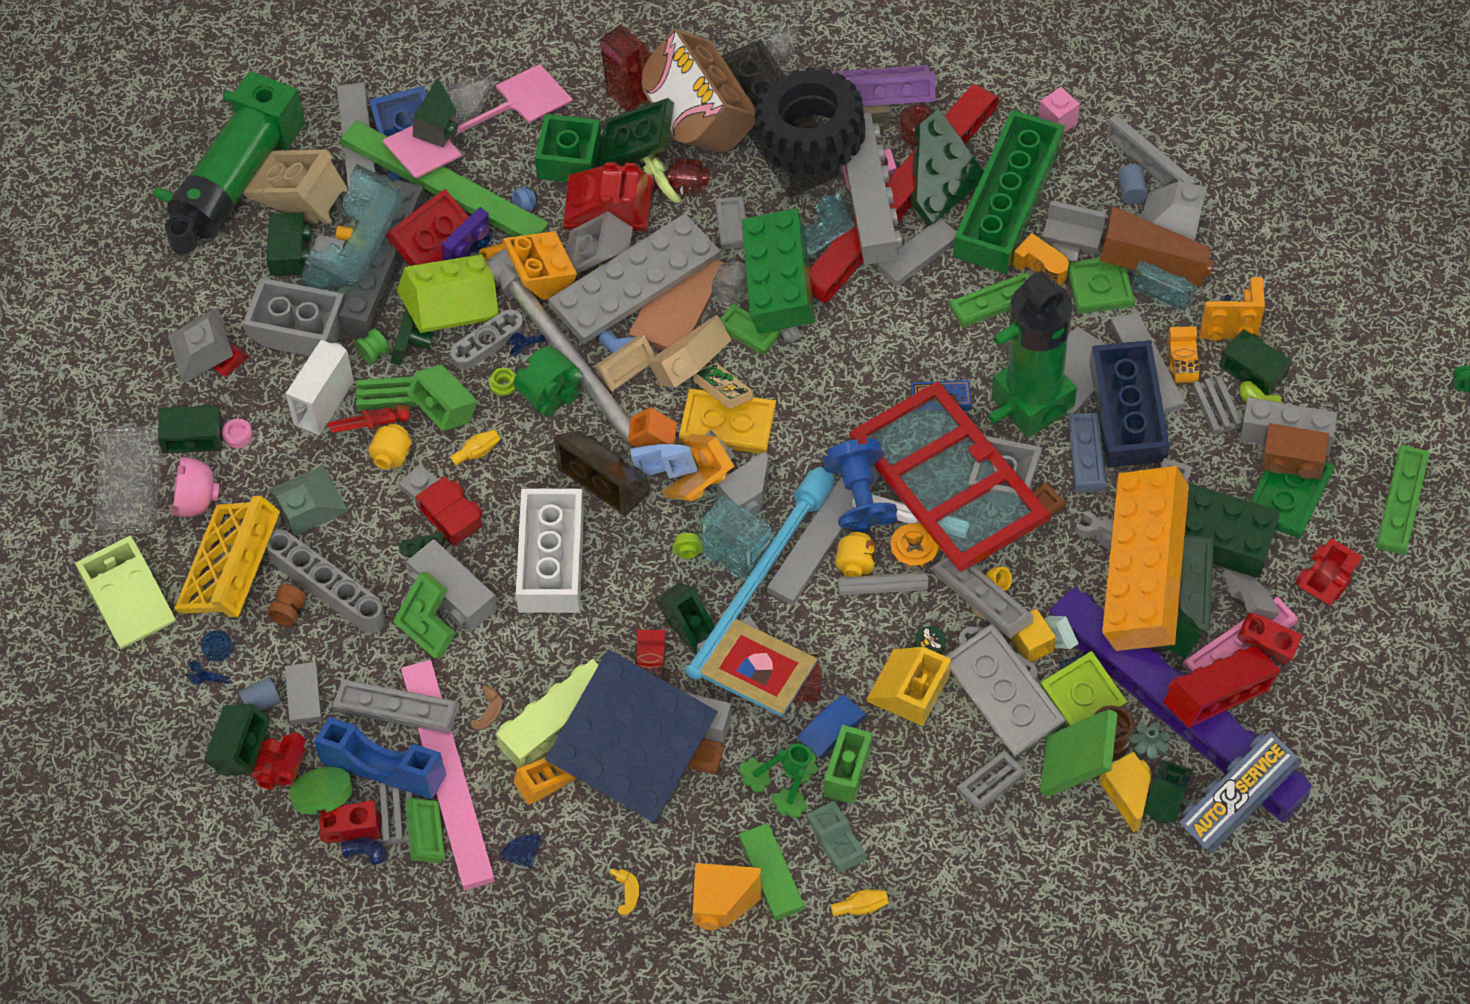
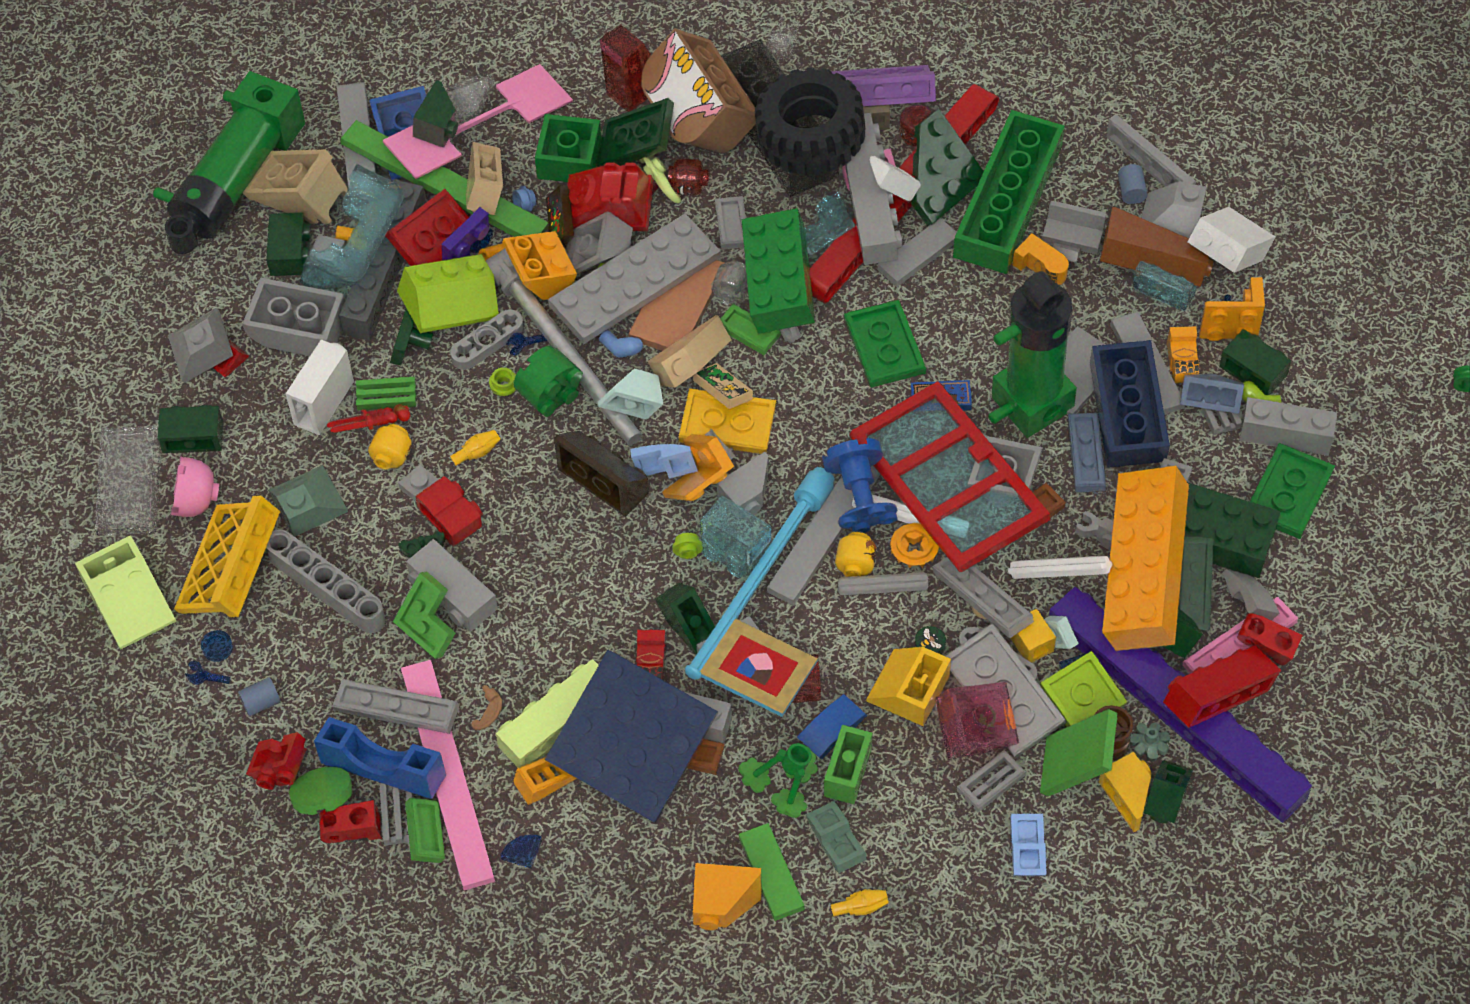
dark green brick [204,704,271,776] -> none
bright pink tile [222,418,253,448] -> none
dark orange wheel [266,584,307,627] -> none
light grey tile [285,662,322,726] -> none
clear blue arm [340,837,386,864] -> none
bright green wheel [354,328,391,365] -> none
bright green brick [407,364,478,431] -> none
white brick [516,489,584,613] -> none
tan tile [595,334,655,392] -> none
yellow piece [609,869,639,915] -> none
orange brick [628,407,677,448] -> none
bright green tile [949,272,1030,328] -> none
yellow hinge [986,566,1012,591] -> none
bright pink brick [1038,87,1080,133] -> none
bright green tile [1067,258,1135,314] -> none
brick [1179,731,1302,854] -> none
dark orange brick [1260,423,1329,479] -> none
red cylinder [1295,538,1363,607] -> none
bright green tile [1375,444,1430,555] -> none
none -> tan slope [466,142,503,215]
none -> dark brown tile [546,185,574,246]
none -> light aqua slope [598,369,663,419]
none -> green tile [844,299,926,388]
none -> white slope [869,156,922,201]
none -> clear pink slope [935,682,1019,759]
none -> white axle [1008,556,1113,579]
none -> light blue slope [1010,814,1046,876]
none -> sand blue slope [1180,374,1244,414]
none -> white brick [1188,207,1275,273]

